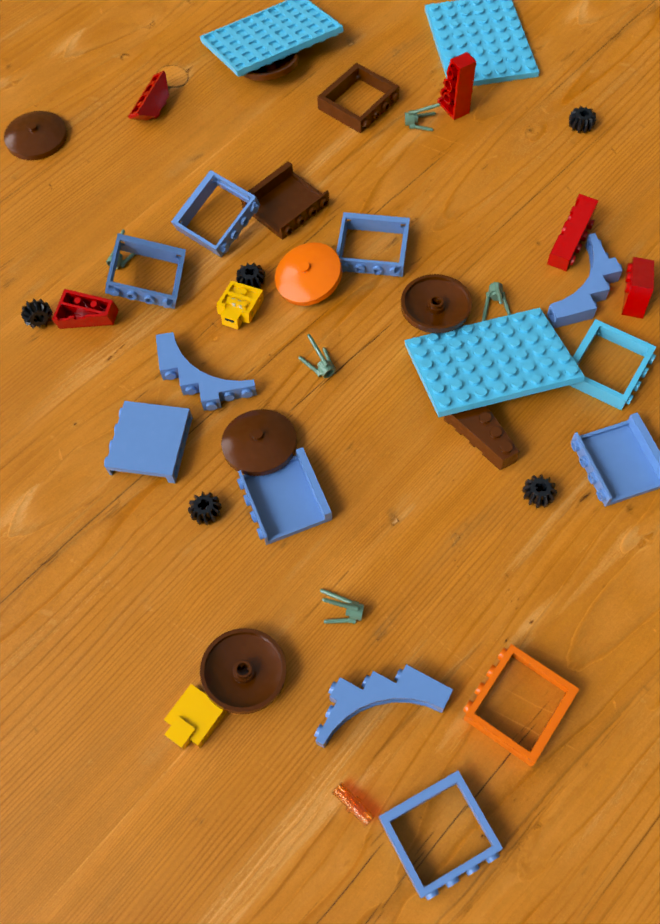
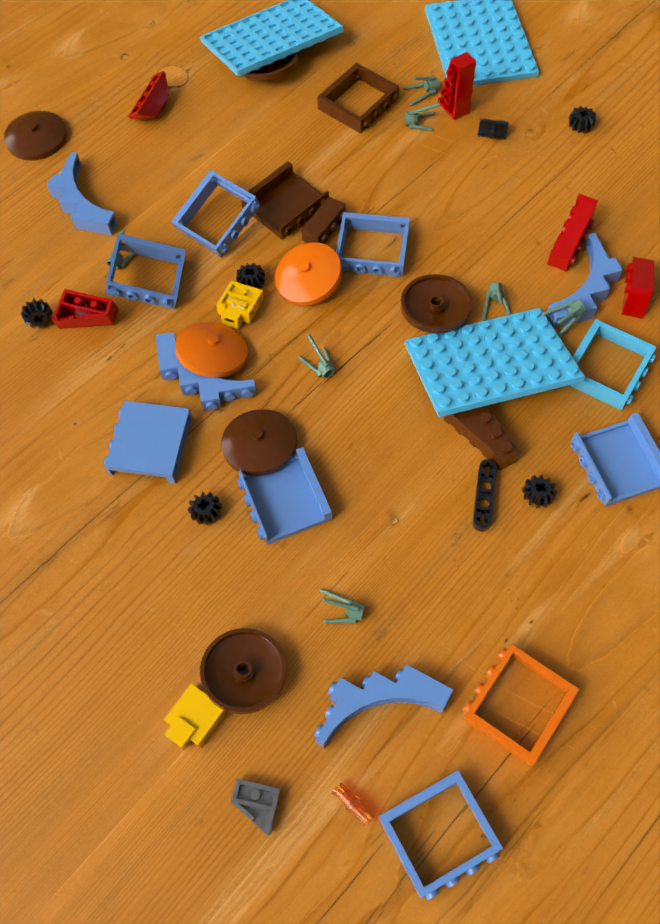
none -> medium blue arch [47,152,118,236]
none -> orange dish [175,322,248,378]
none -> flat silver wing [231,779,281,835]
none -> reddish brown brick [301,196,346,244]
none -> sand green plant [403,76,439,106]
none -> black beam [472,459,497,532]
none -> black hips [478,119,509,139]
none -> sand green plant [542,299,586,337]

